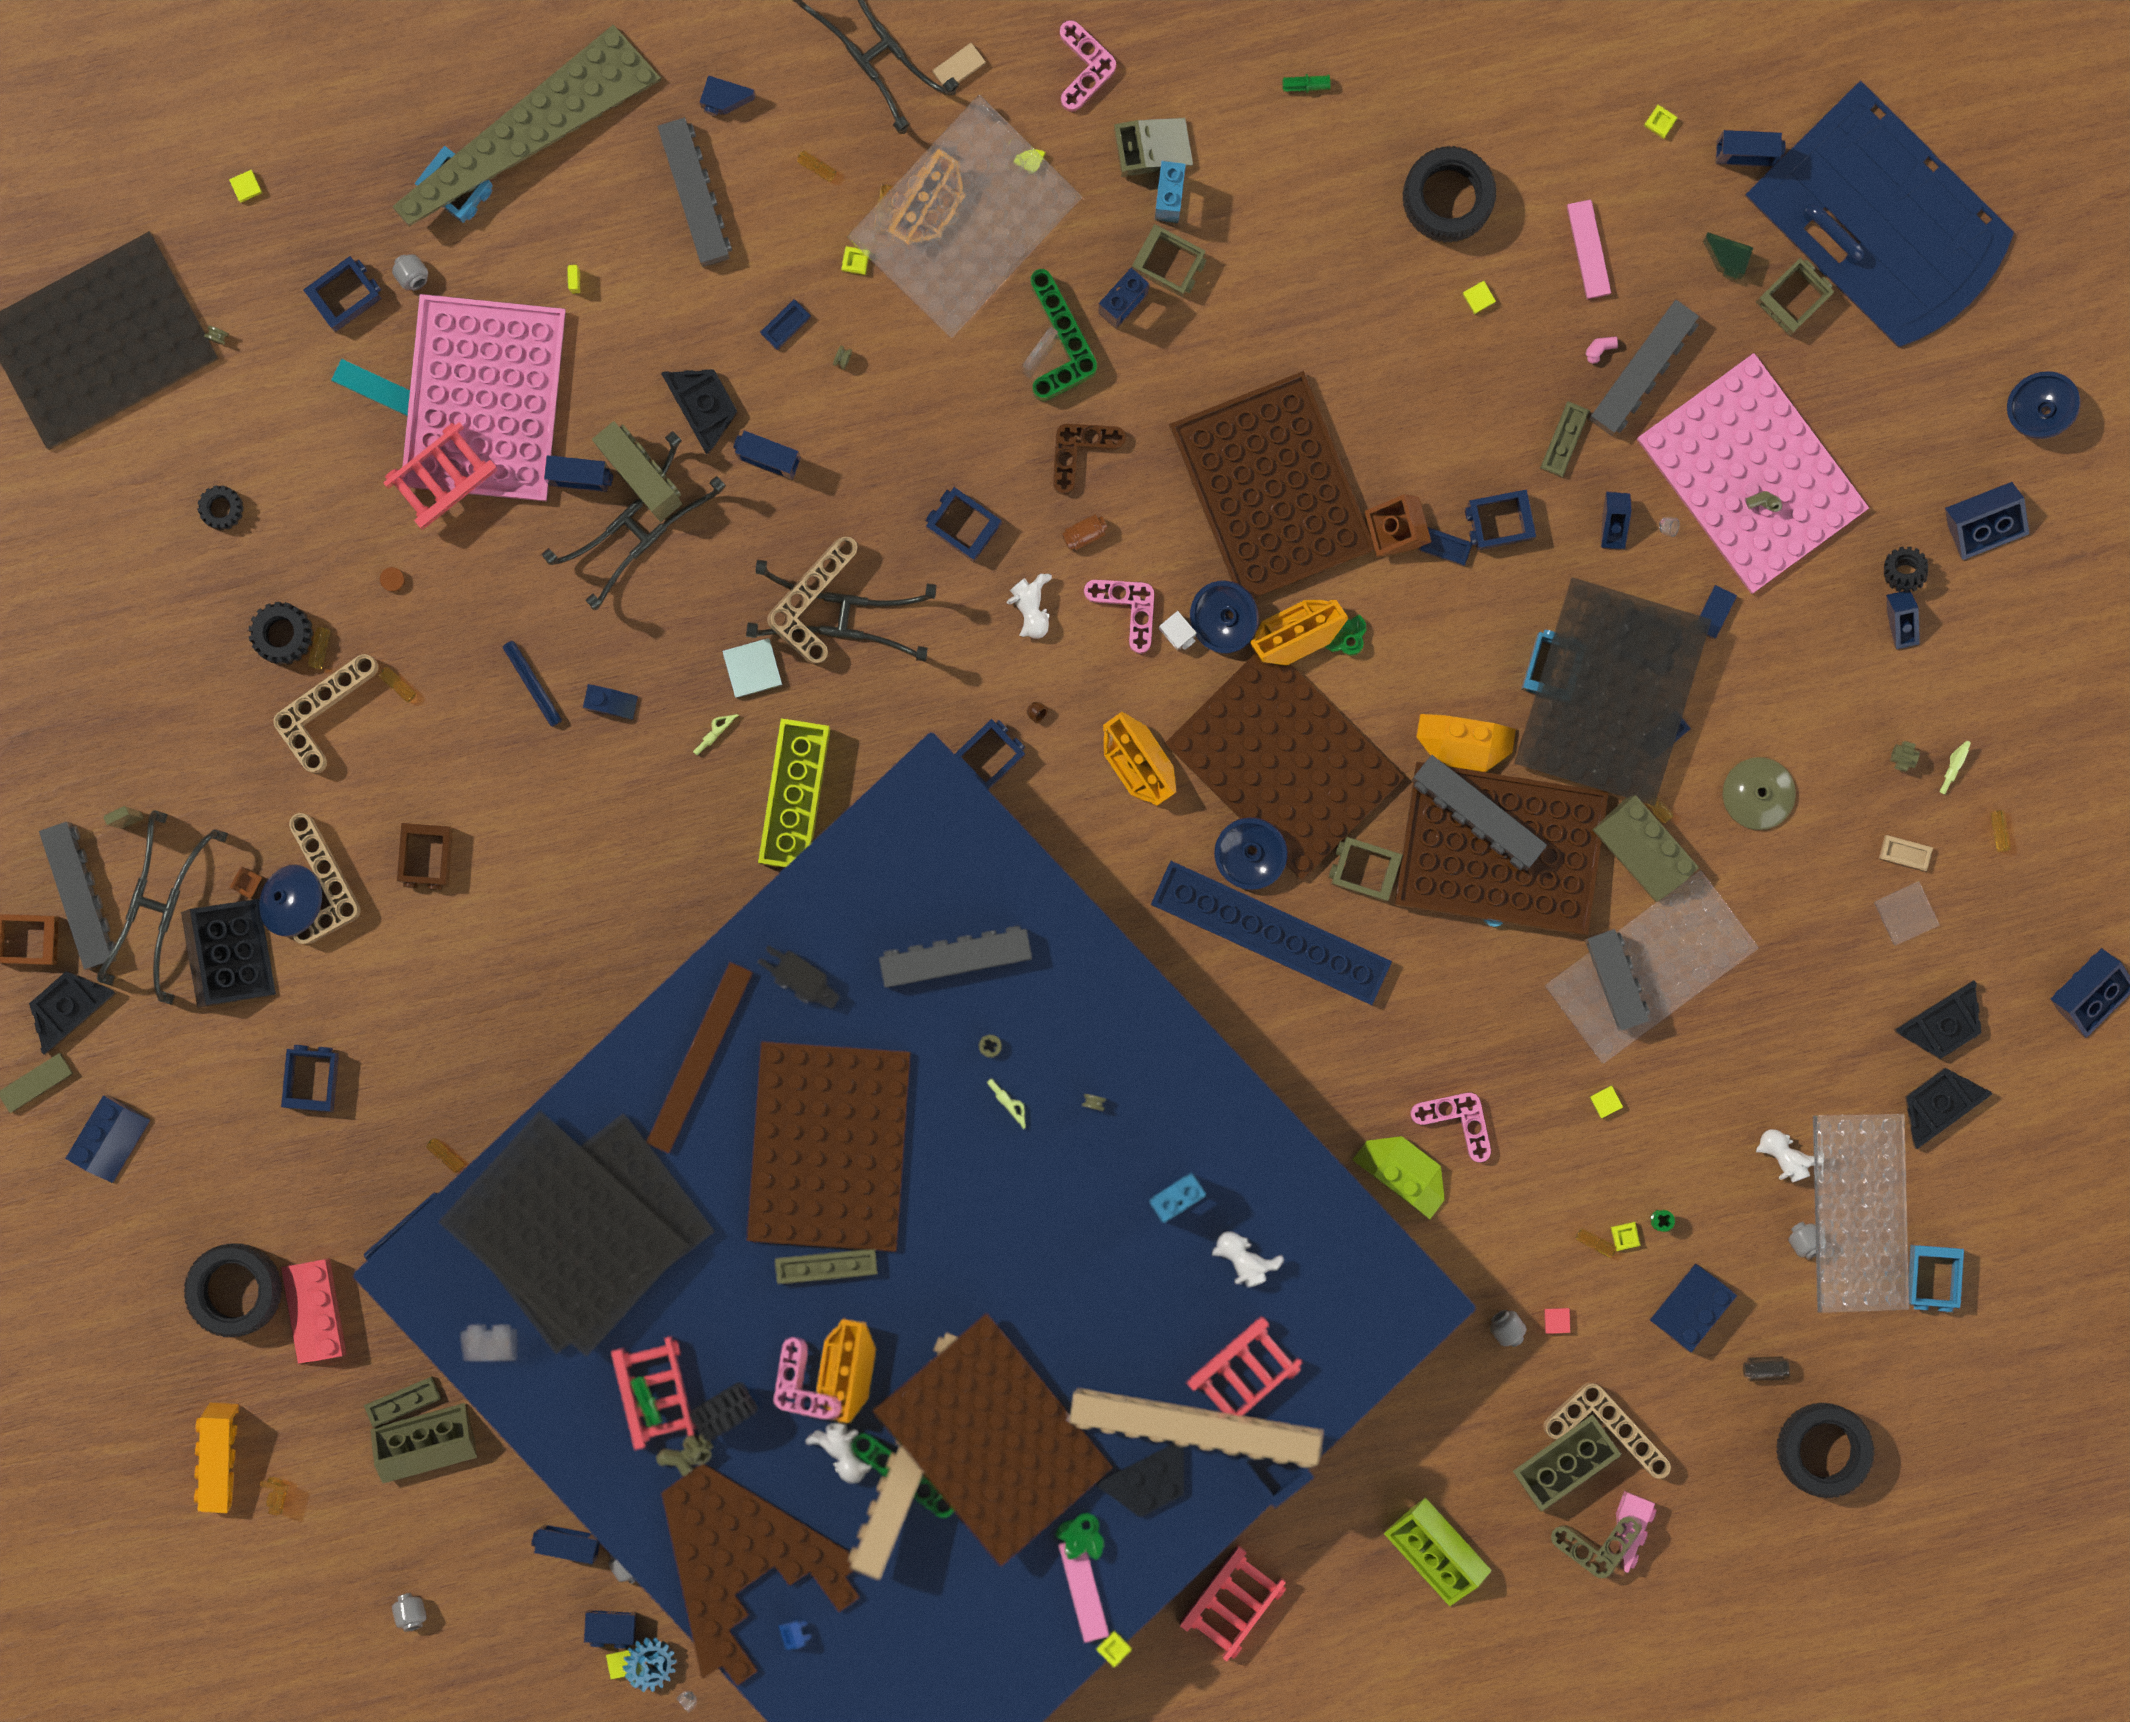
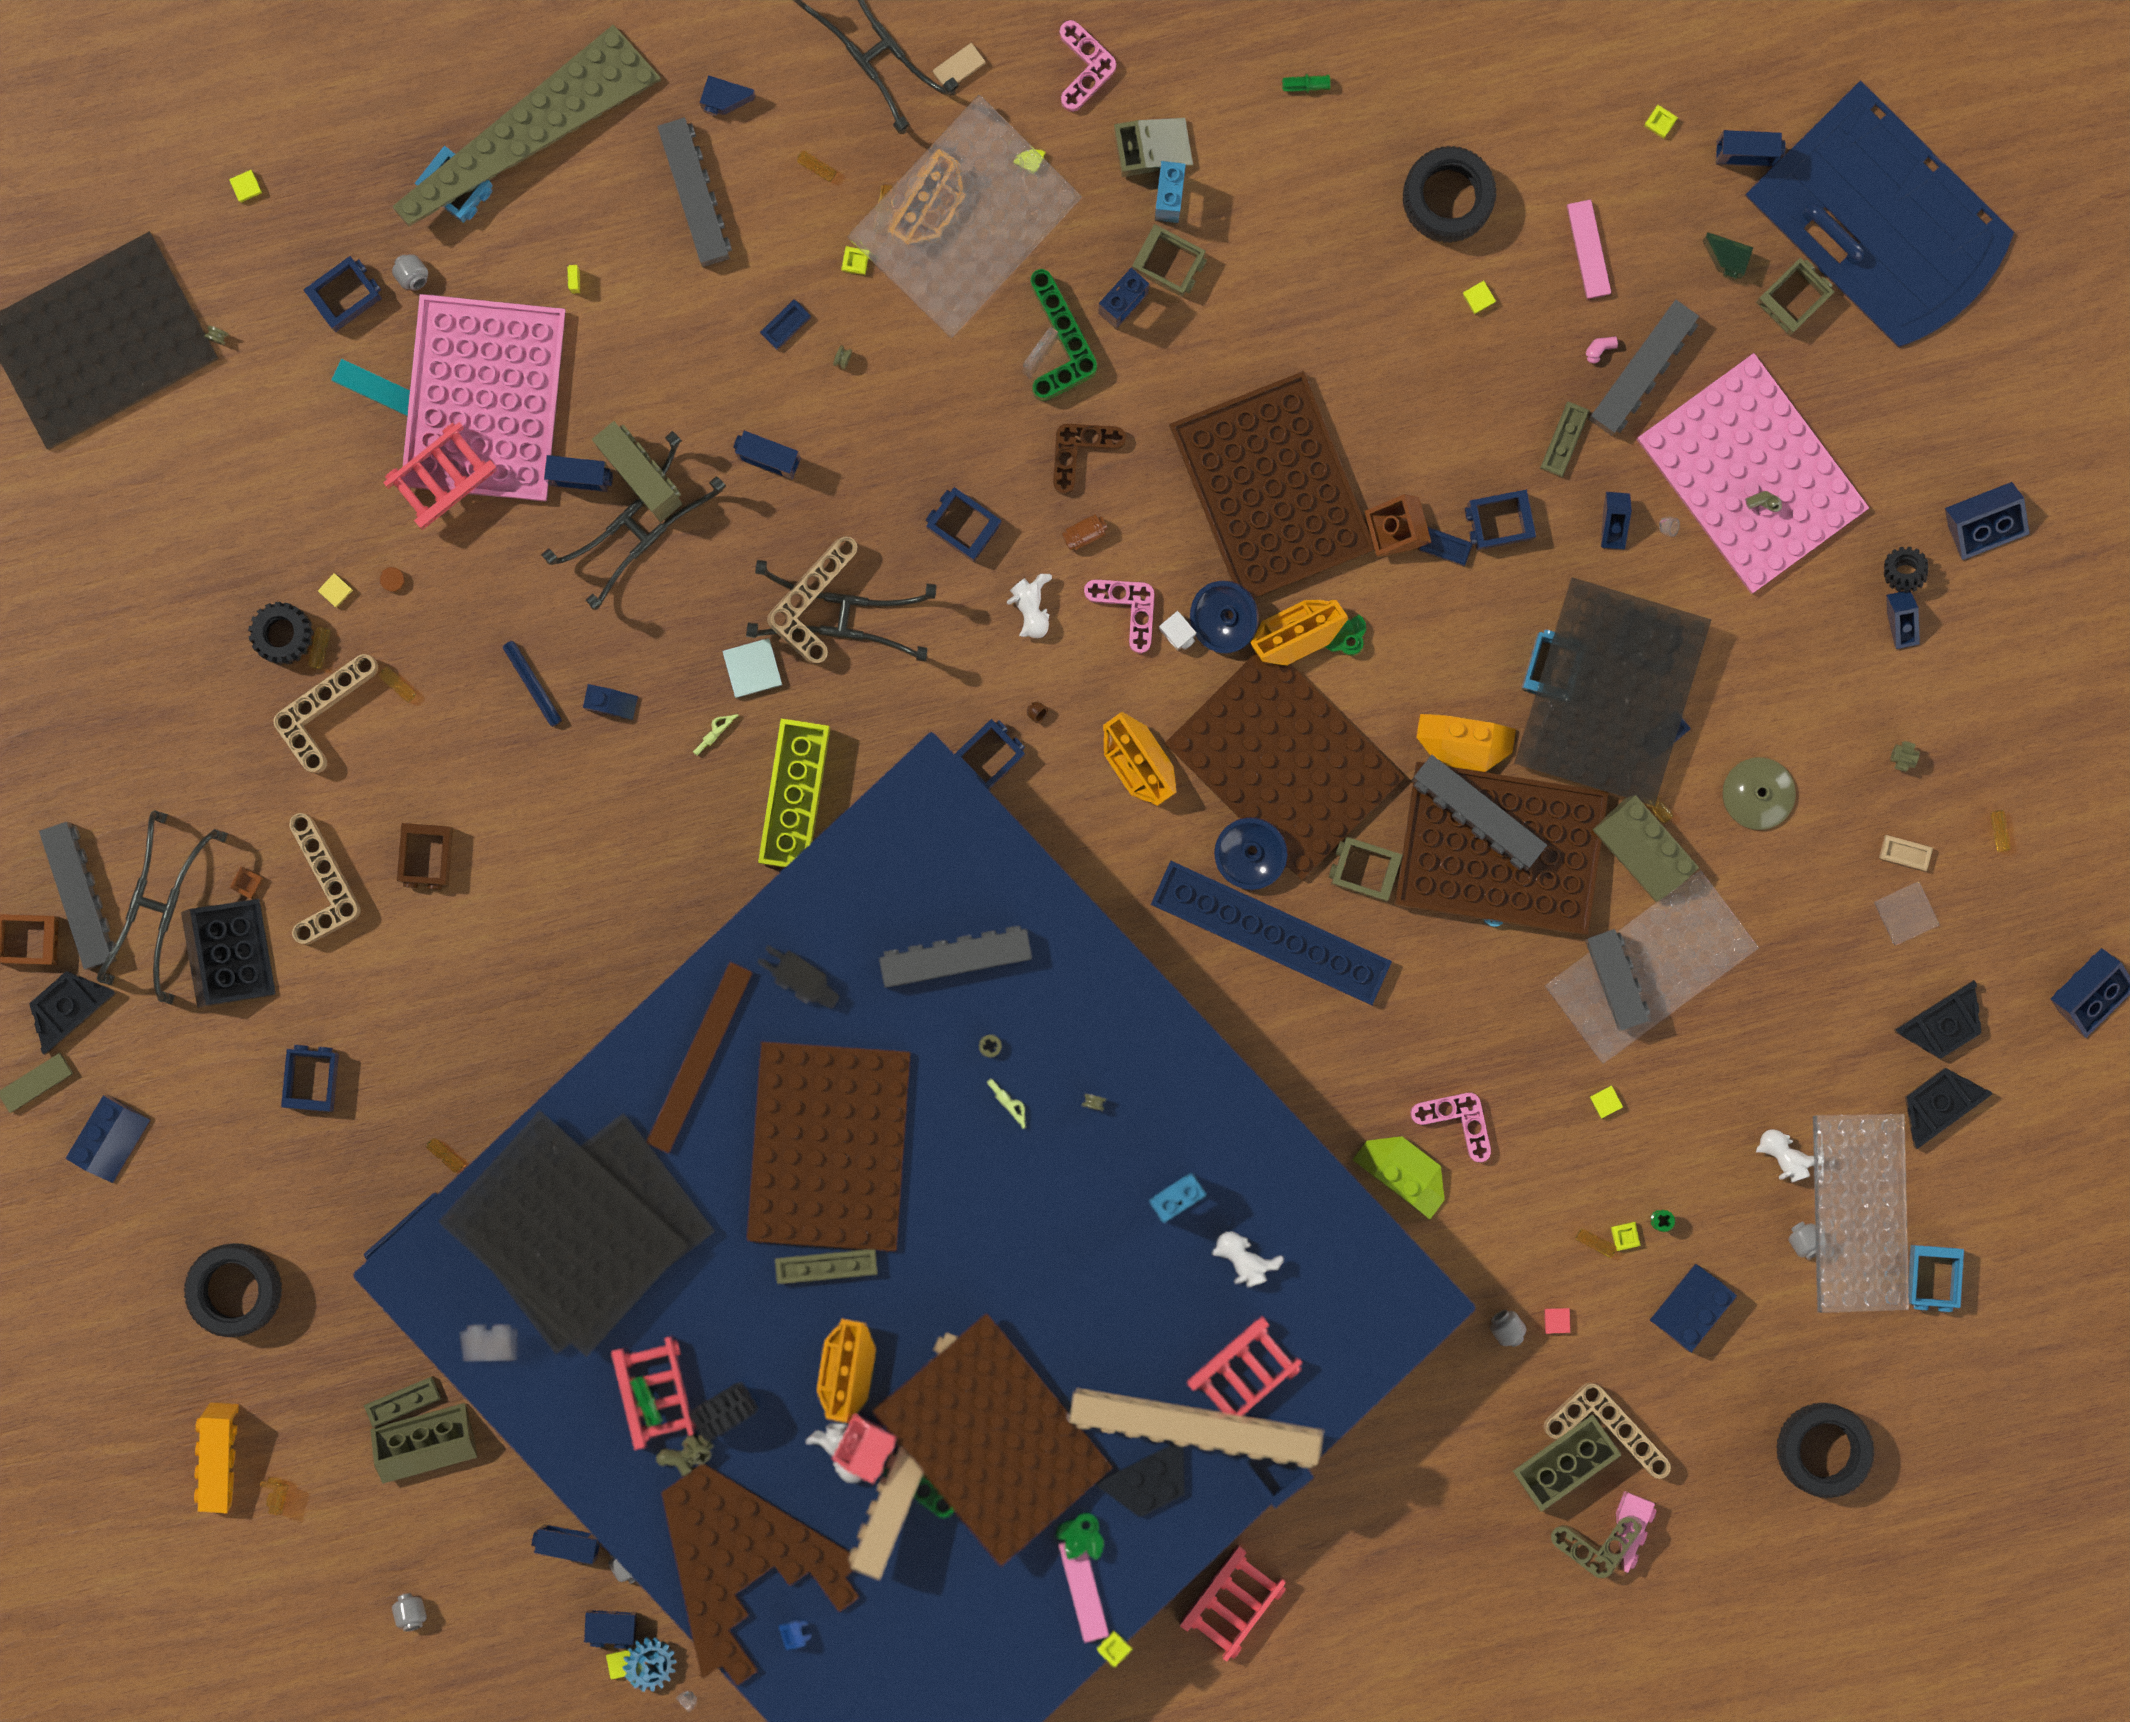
olive tile [103,806,144,829] -> none
black tyre [197,485,244,530] -> none
dark blue dish [259,865,322,937] -> none
coral slope [281,1258,347,1364] -> none
black wing [661,369,738,455] -> none
bright pink beam [774,1338,842,1419] -> none
lime slope [1384,1498,1492,1606] -> none
dark blue tile [1693,585,1737,639] -> none
clear smoke head [1743,1356,1790,1382] -> none
yellowish green hand [1940,741,1971,794] -> none
dark blue dish [2007,371,2081,439] -> none
none -> light yellow tile [318,573,353,608]
none -> coral brick [832,1414,896,1483]

